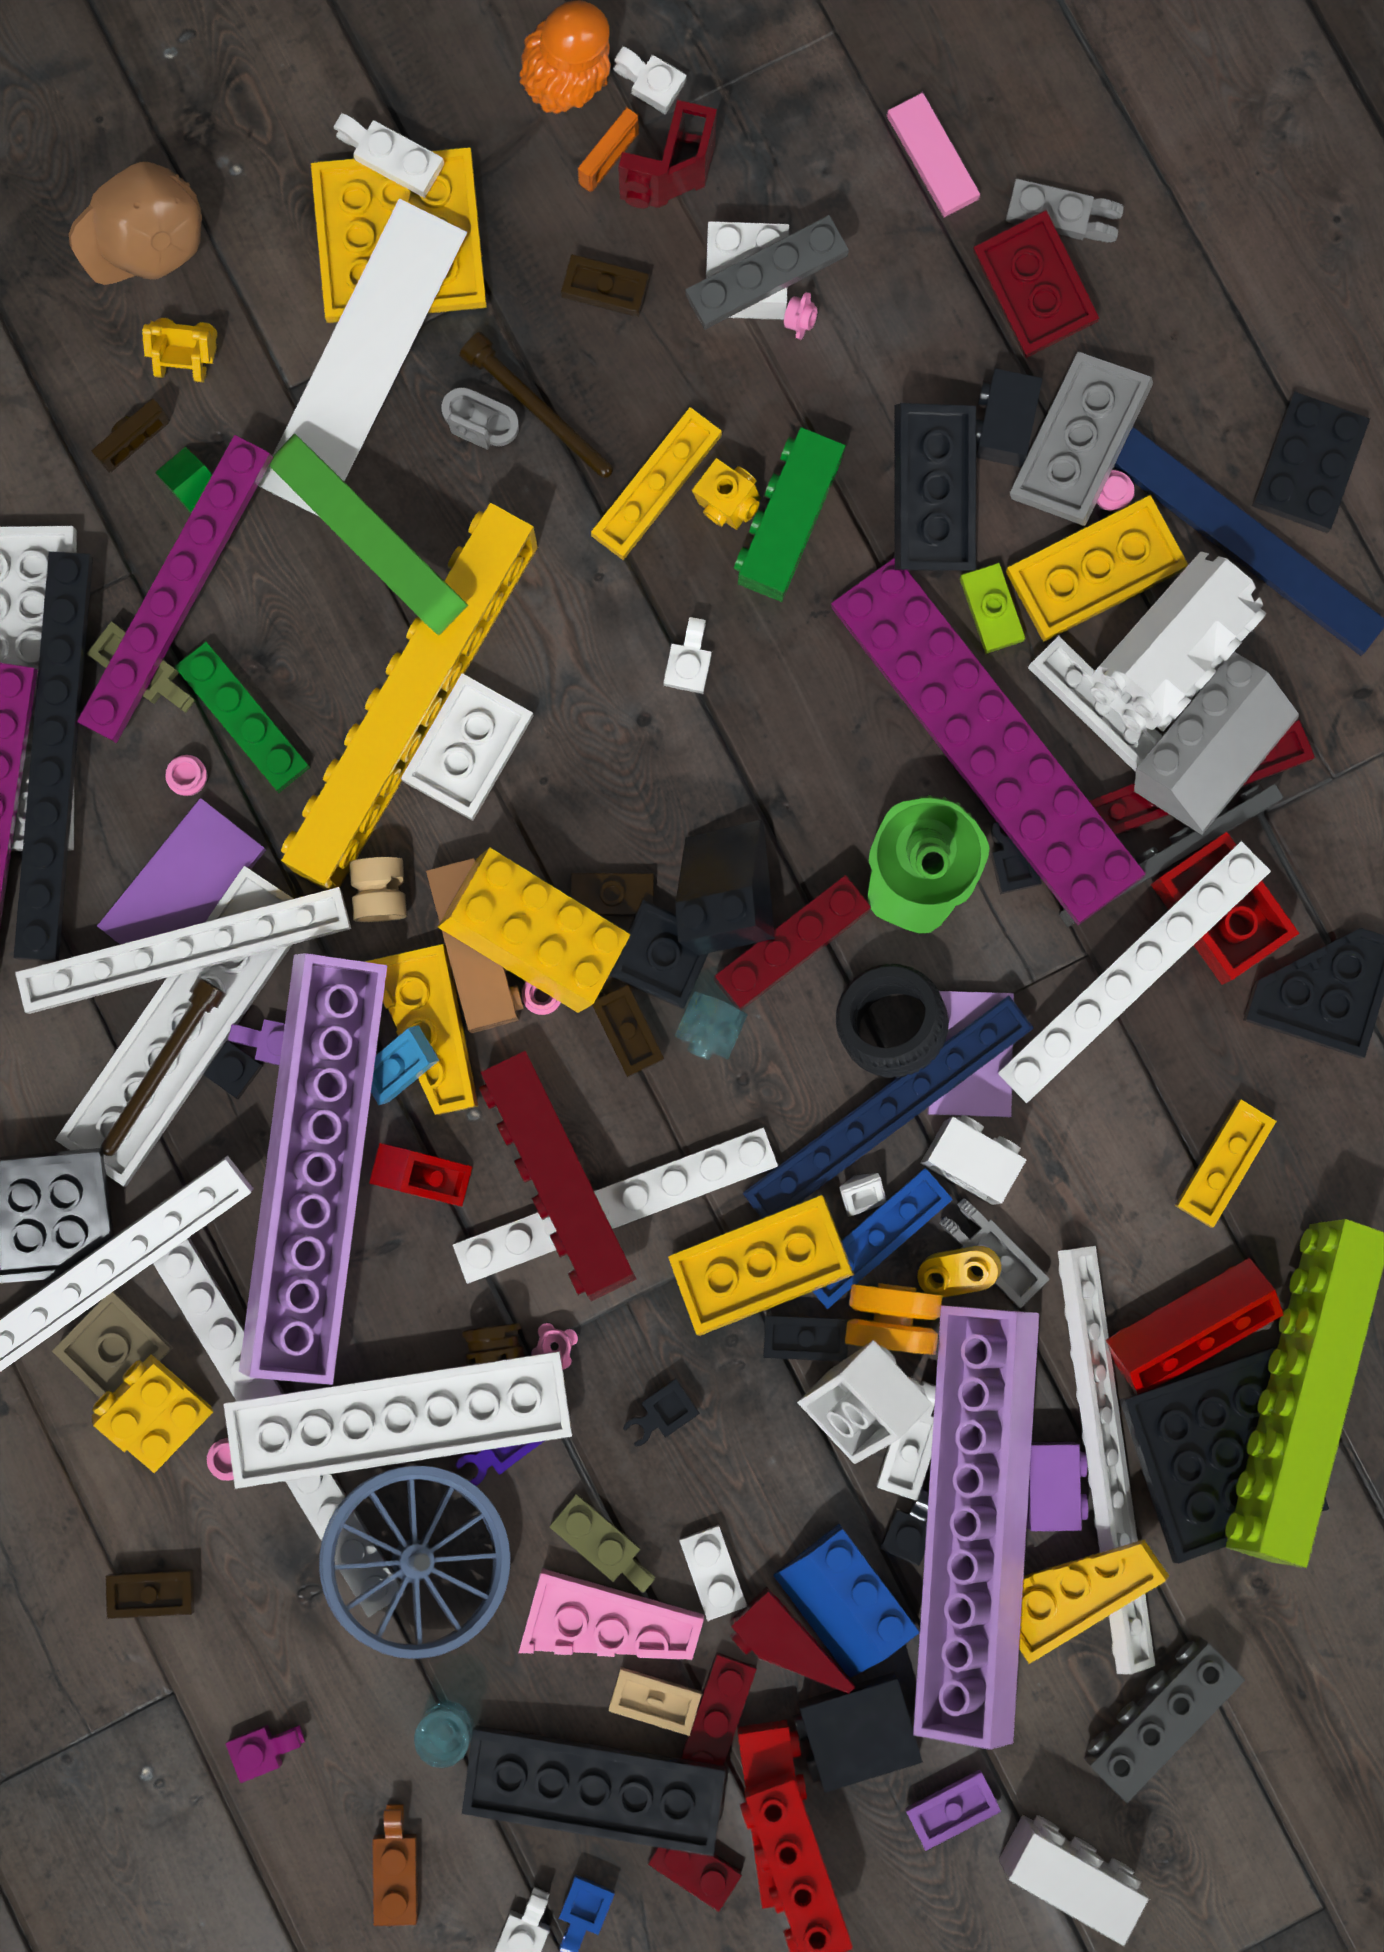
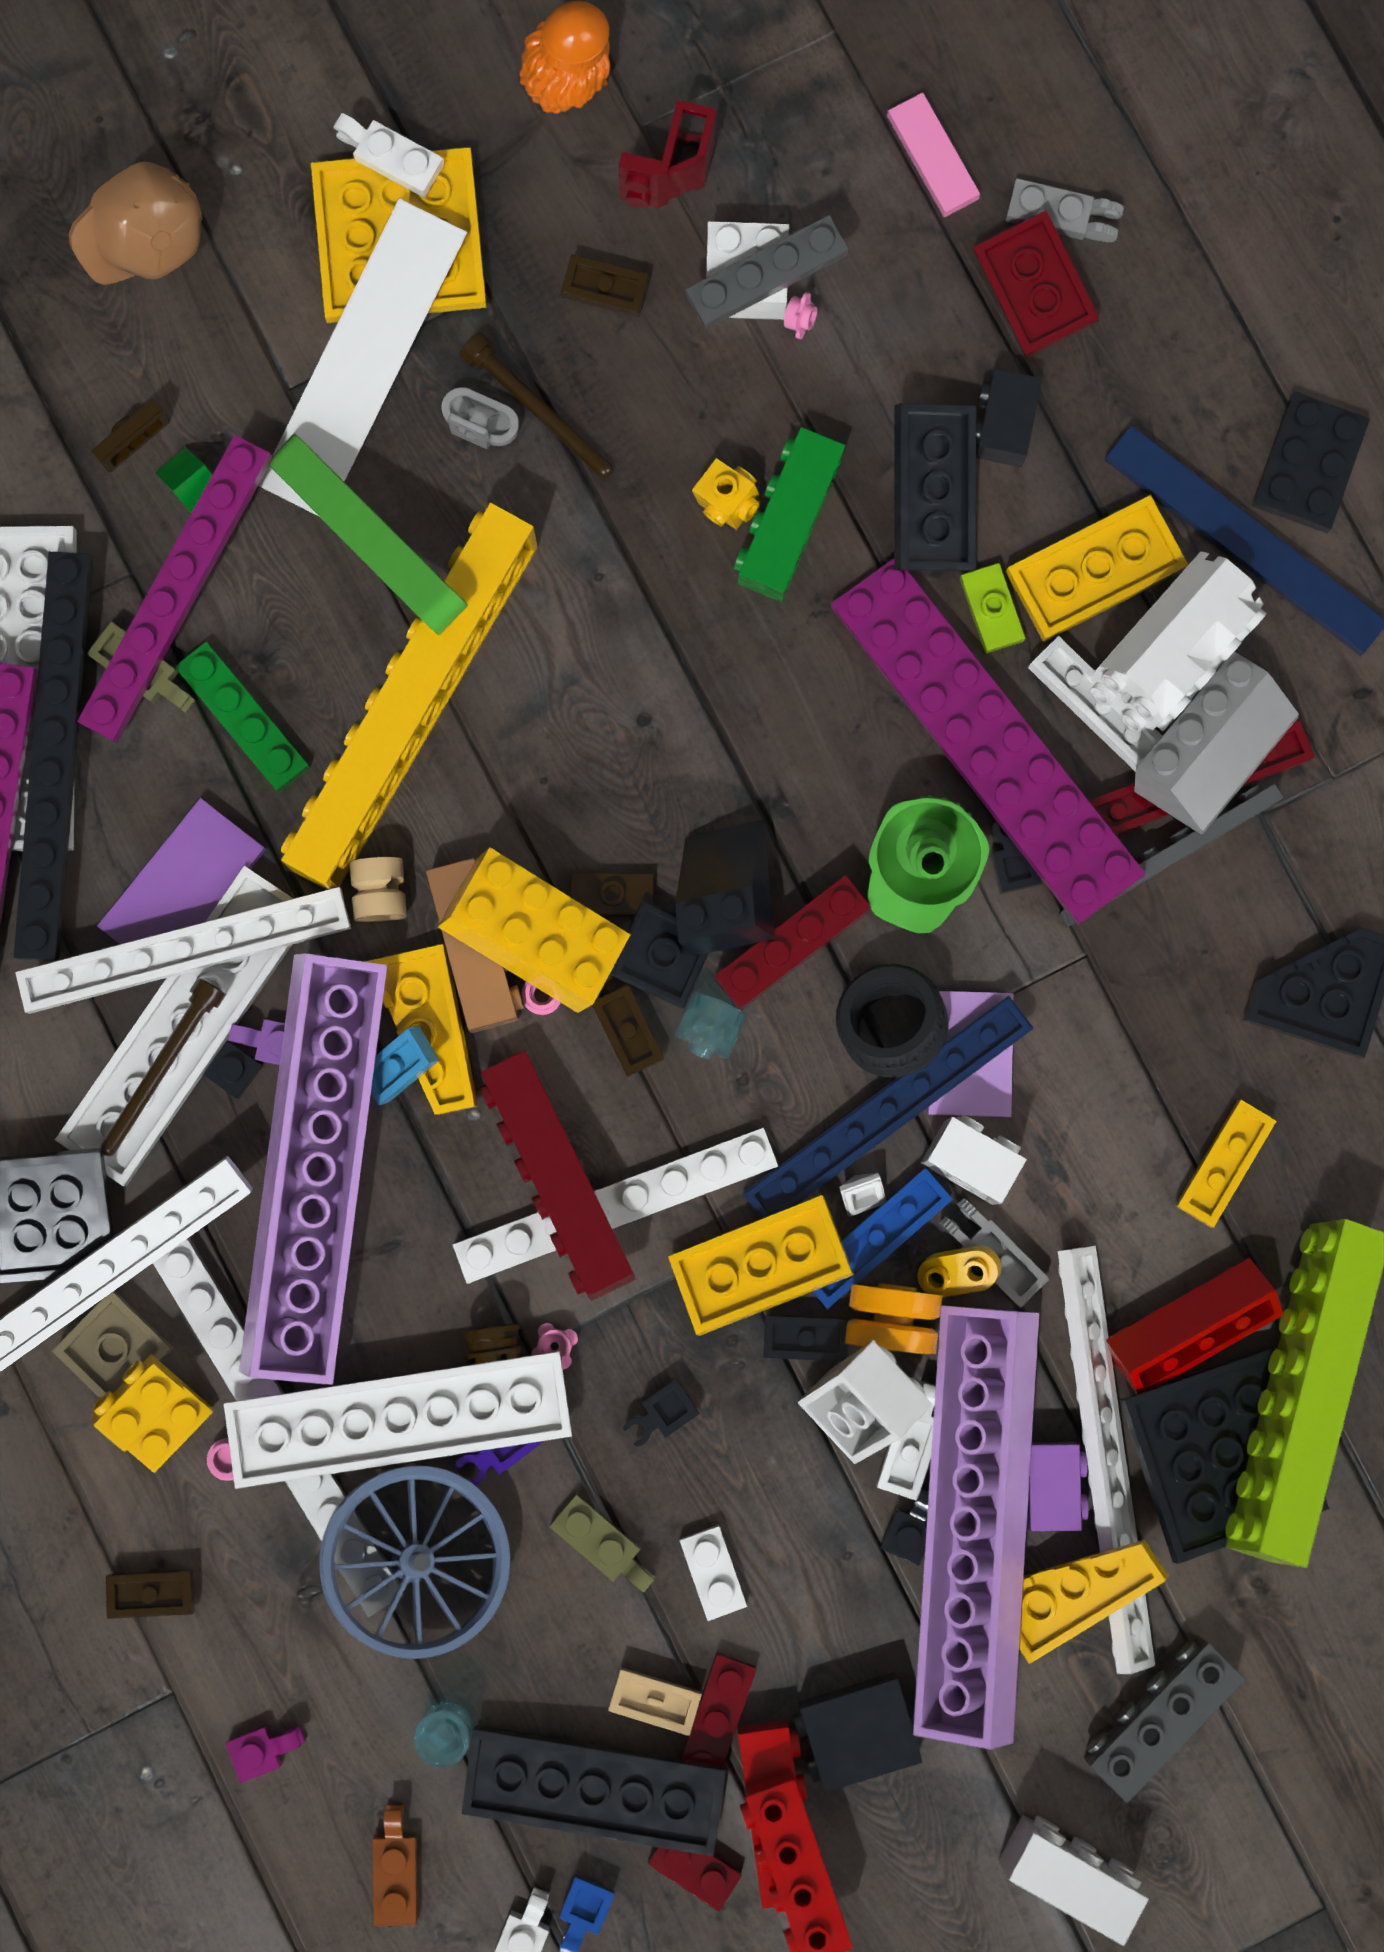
yellow piece [142,318,217,382] -> none
bright pink plate [165,755,207,796] -> none
red slope [369,1143,472,1207] -> none
white plate [401,673,534,821] -> none
bright pink wing [519,1568,704,1660] -> none
orange tile [578,107,639,192] -> none
yellow plate [591,407,722,560] -> none
white plate [614,47,687,114] -> none
white plate [663,617,712,694] -> none
dark red slope [730,1587,855,1694] -> none
blue slope [773,1523,920,1678] -> none
medium lavender plate [905,1769,1001,1851] -> none
white plate [998,841,1271,1103] -> none
light grey plate [1010,352,1153,526] -> none
bright pink plate [1096,470,1134,511] -> none
red brick [1151,832,1300,985] -> none

